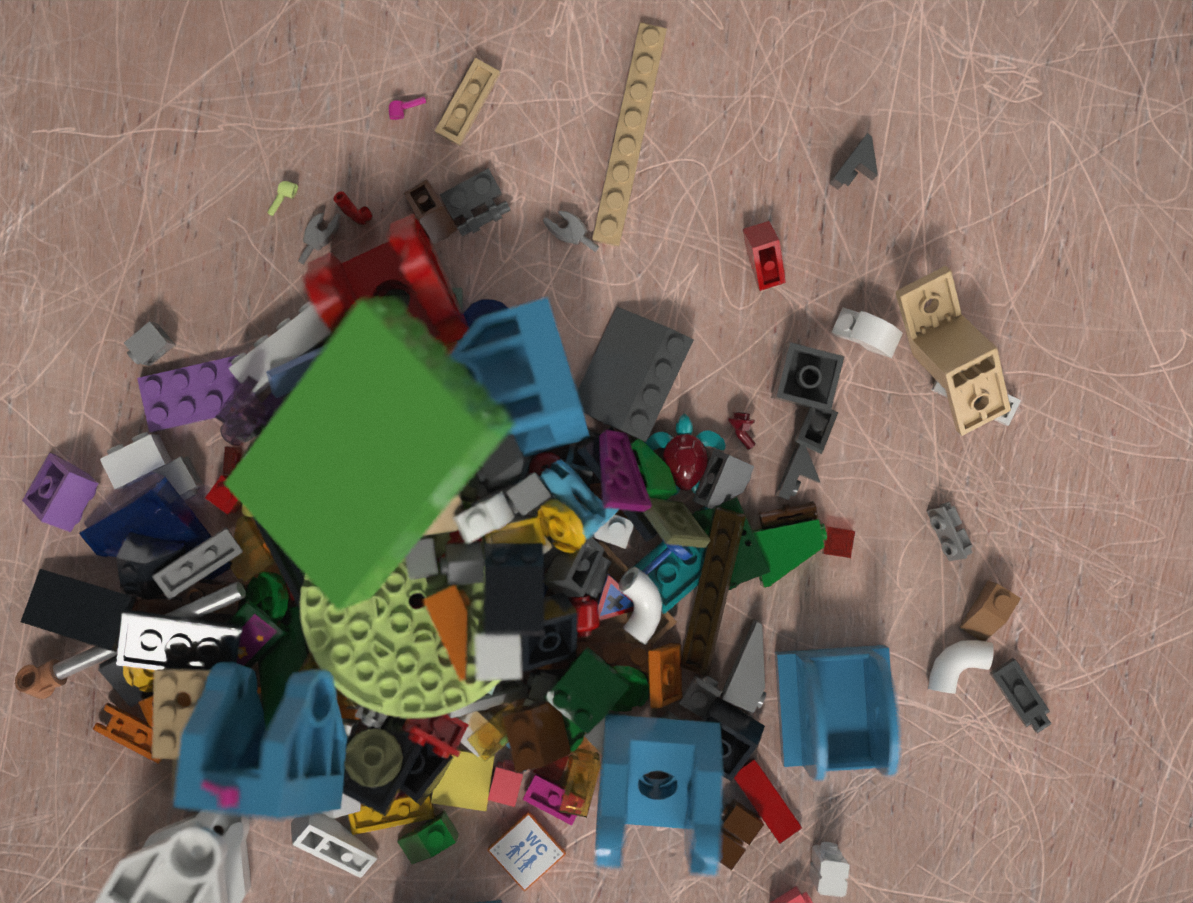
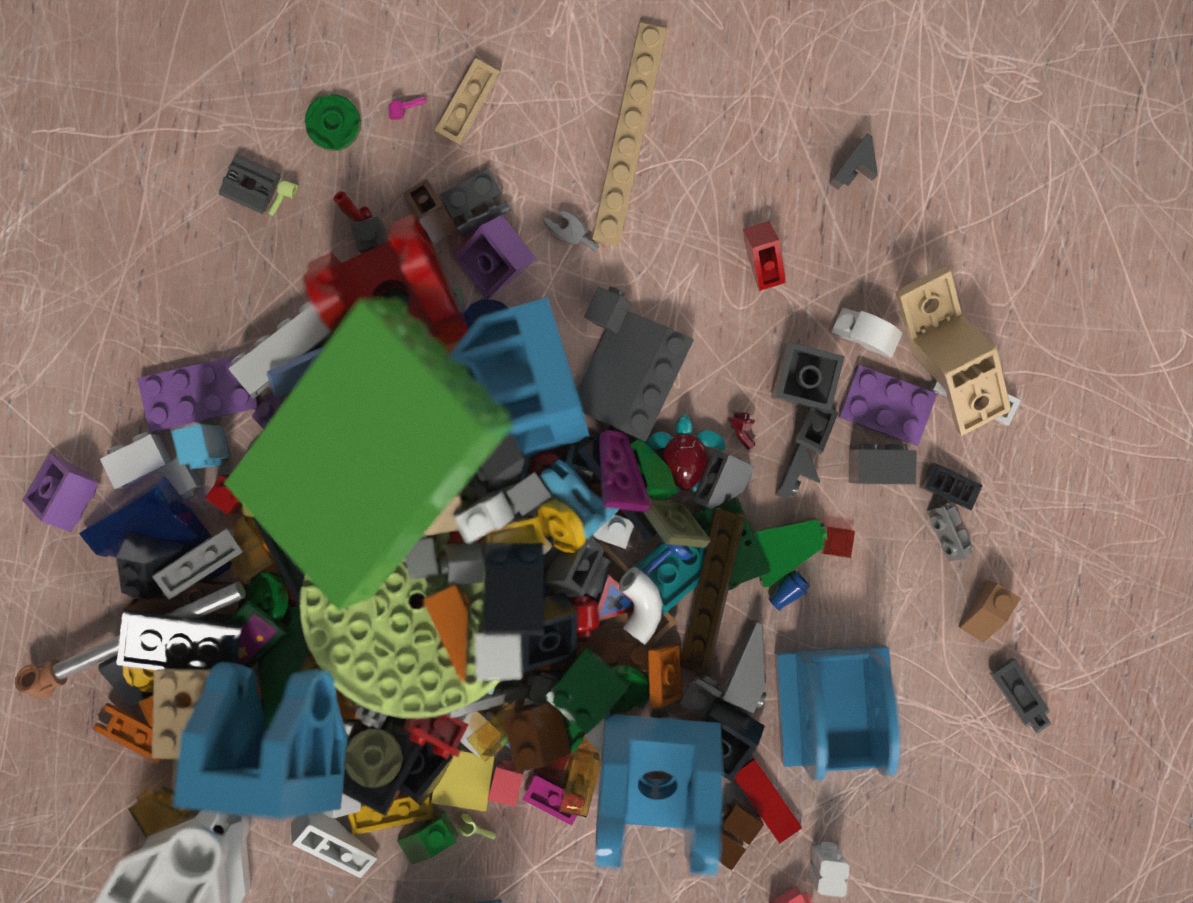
black tile [20,569,136,652] -> none
light grey brick [124,321,175,366] -> none
dark pink hand [201,780,239,807] -> none
clear purple plate [215,375,266,446] -> none
clear red tile [223,446,242,475] -> none
light grey hand [298,213,341,265] -> none
white tile [487,811,566,892] -> none
reddish brown pin [759,501,818,529] -> none
white cylinder [928,640,994,694] -> none
none -> clear yellow slope [128,786,193,838]
none -> medium azure brick [172,424,231,469]
none -> dark grey piece [219,154,281,214]
none -> green tile [305,94,361,151]
none -> dark grey brick [351,216,388,254]
none -> medium lavender slope [454,215,536,299]
none -> yellowish green hand [456,814,496,840]
none -> dark grey brick [584,286,632,334]
none -> blue cone [768,570,810,611]
none -> medium lavender plate [838,365,937,446]
none -> dark grey brick [849,444,917,484]
none -> black slope [920,463,983,511]

